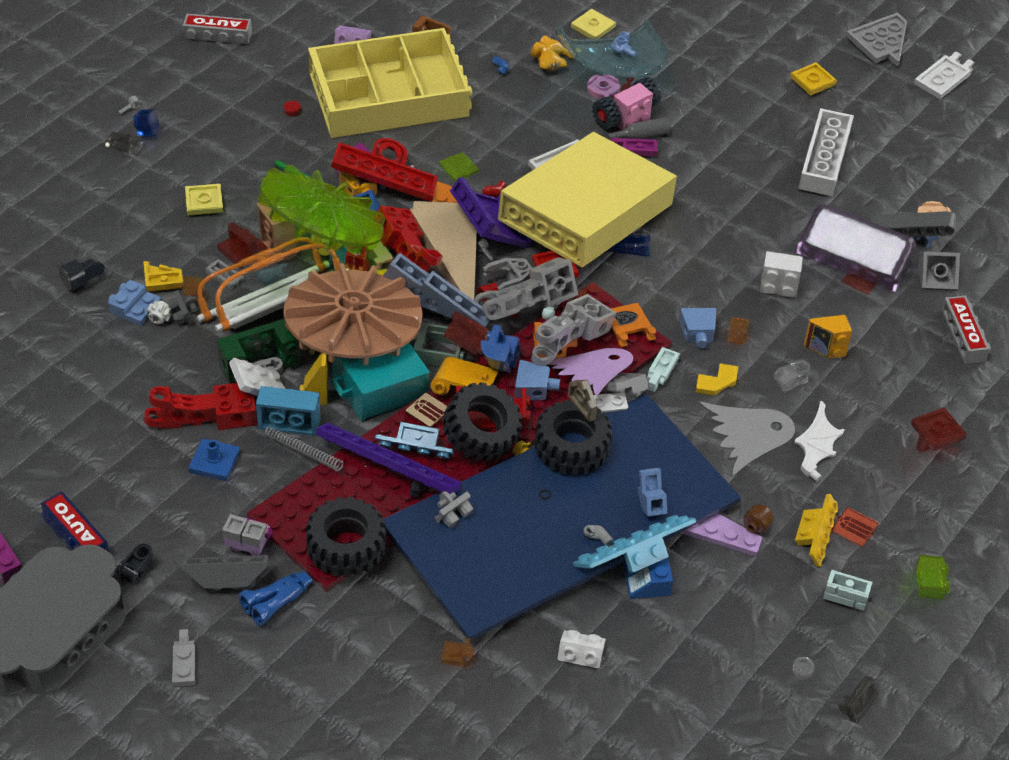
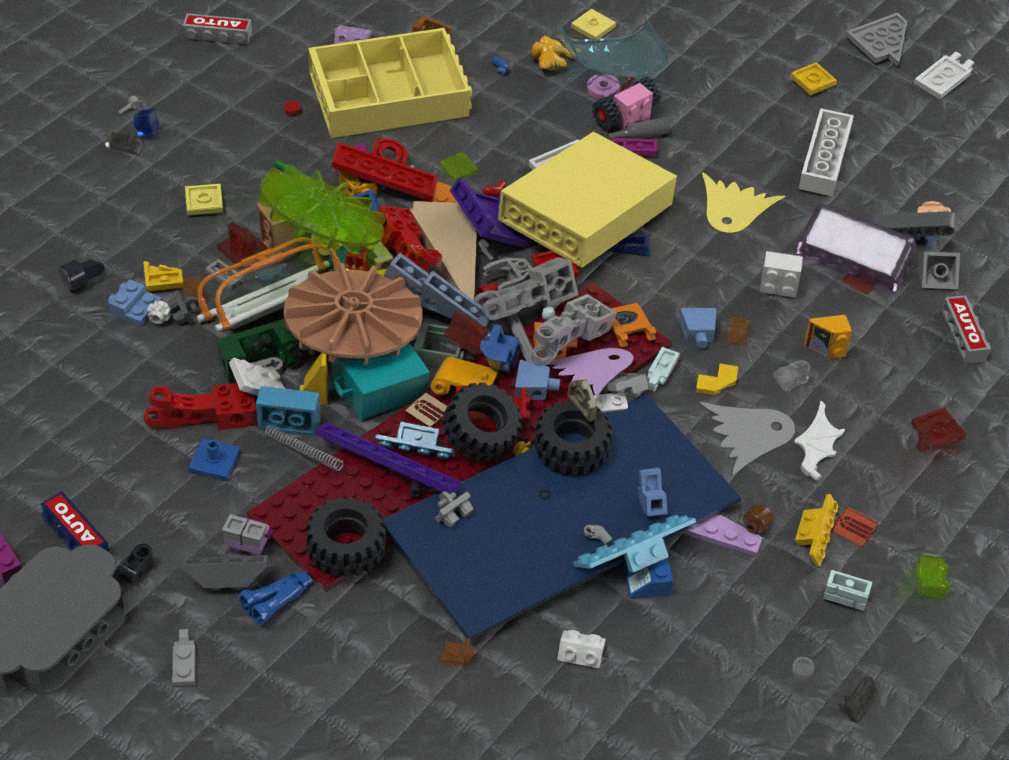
medium blue piece [610,31,637,58] -> none
none -> light grey axle [506,313,533,363]
none -> light yellow piece [702,172,786,233]

